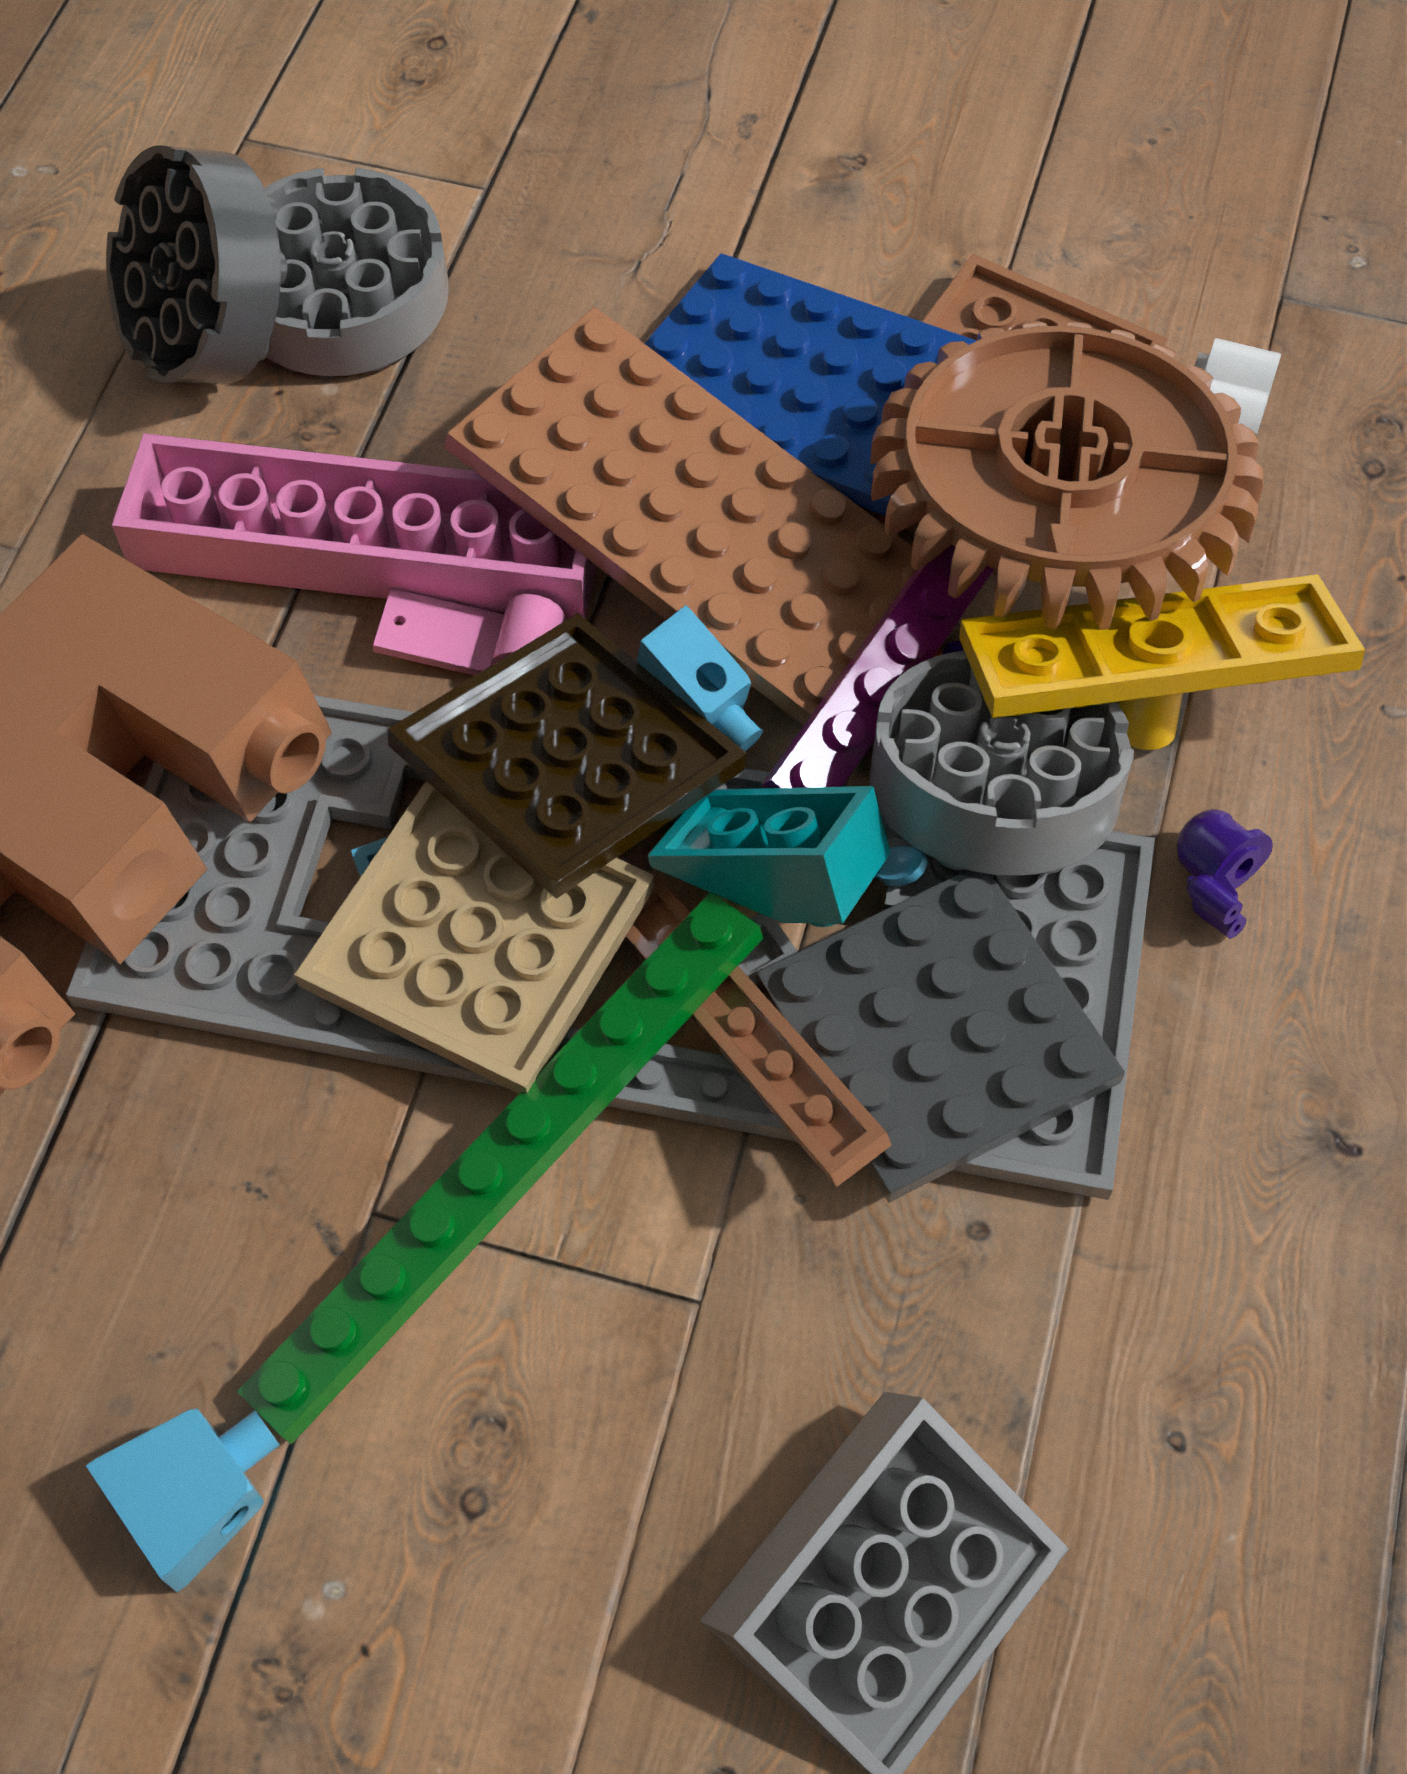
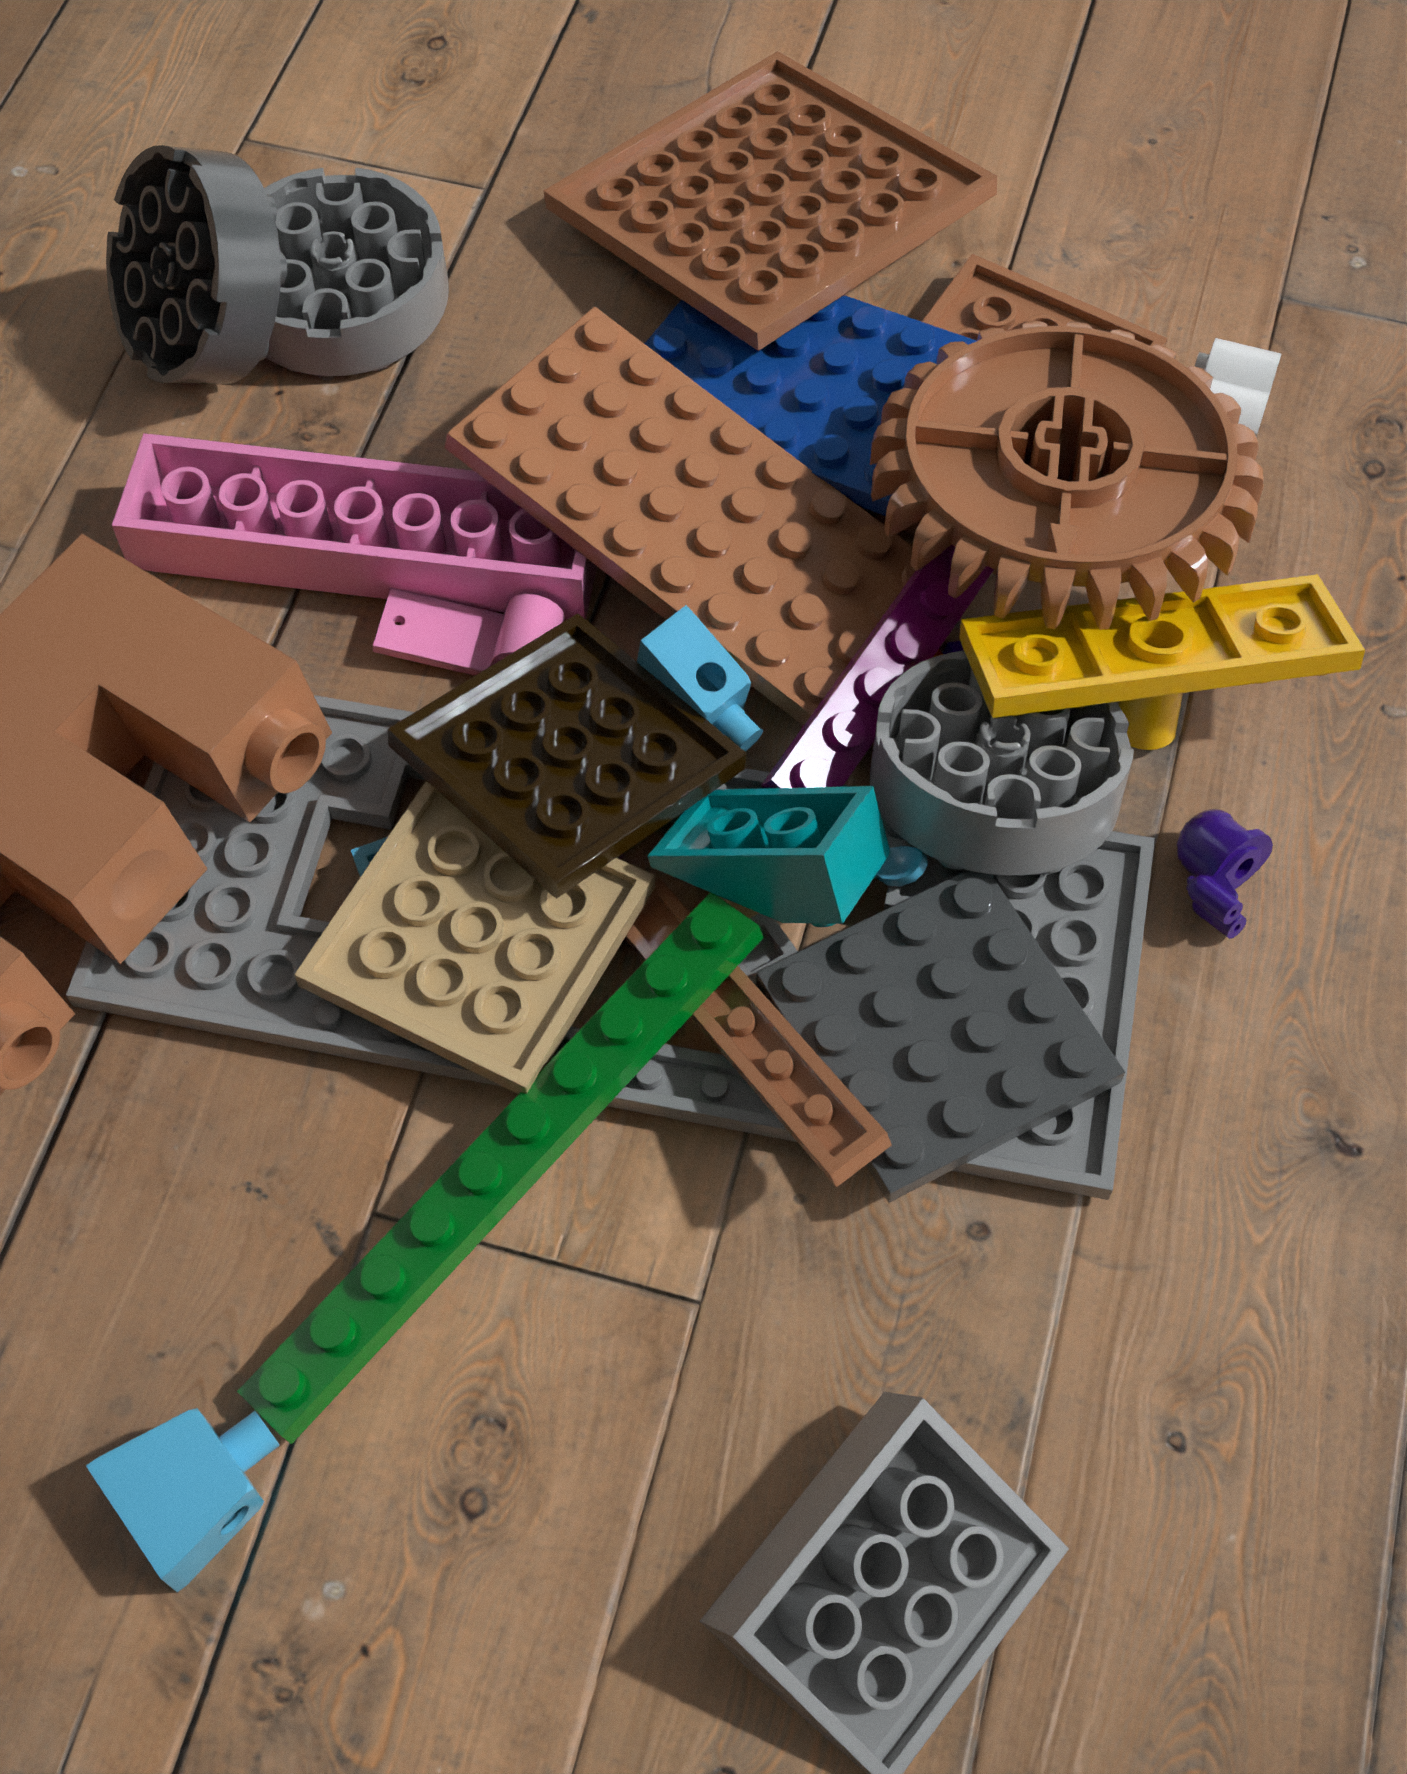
none -> nougat plate [543,51,997,351]

